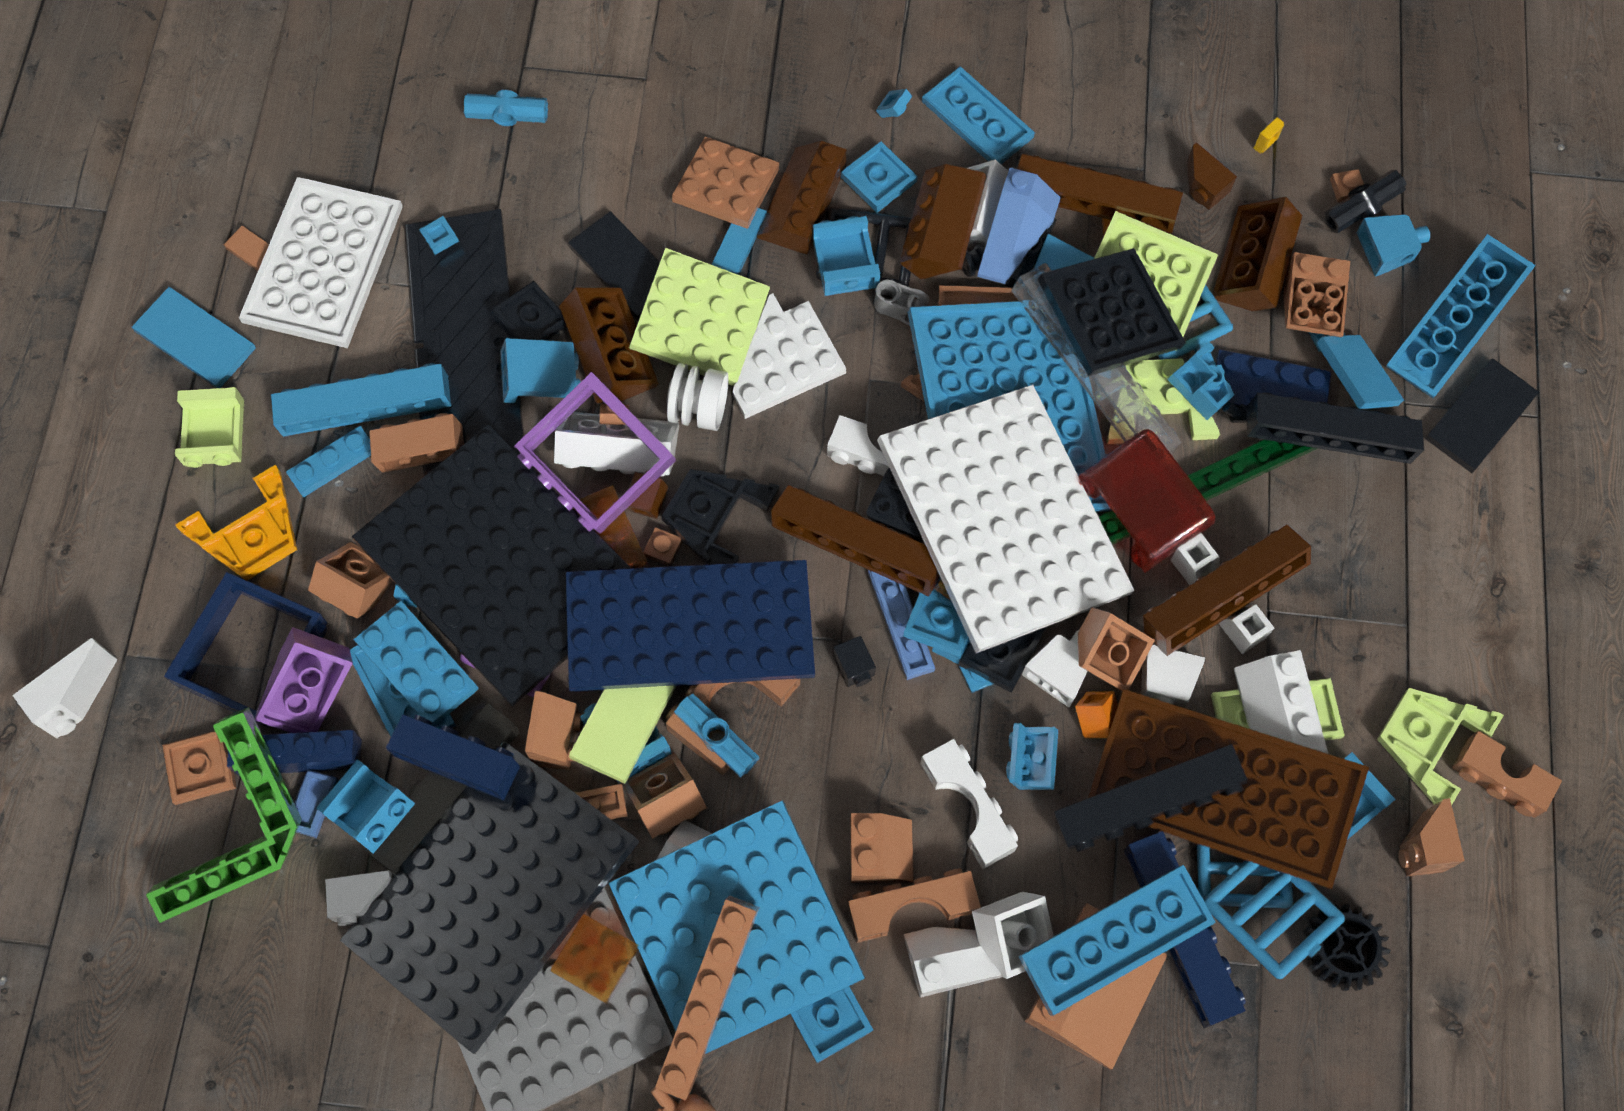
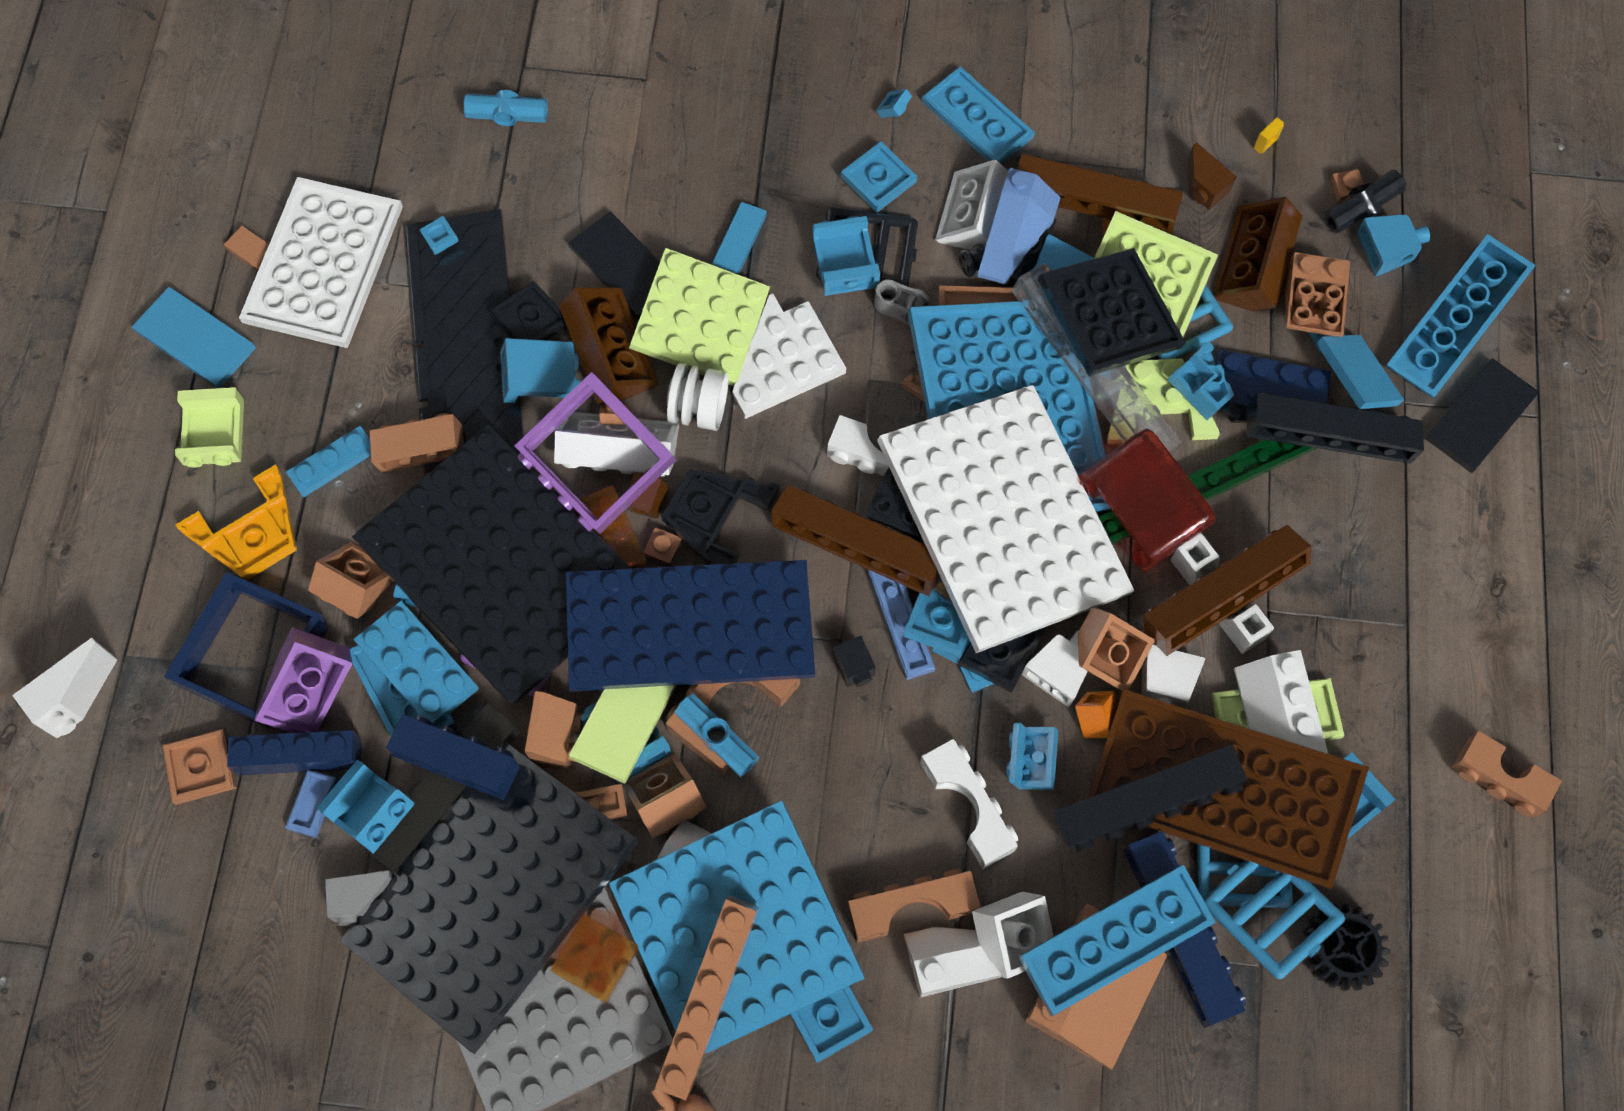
bright green brick [146,707,302,923] -> none
dark azure brick [271,363,451,437] -> none
nougat plate [672,137,779,229] -> none
reddish brown slope [757,141,847,255] -> none
nougat slope [850,813,913,883] -> none
reddish brown slope [899,164,987,280] -> none
yellowish green wing [1377,688,1504,805] -> none
nougat slope [1398,798,1465,876] -> none

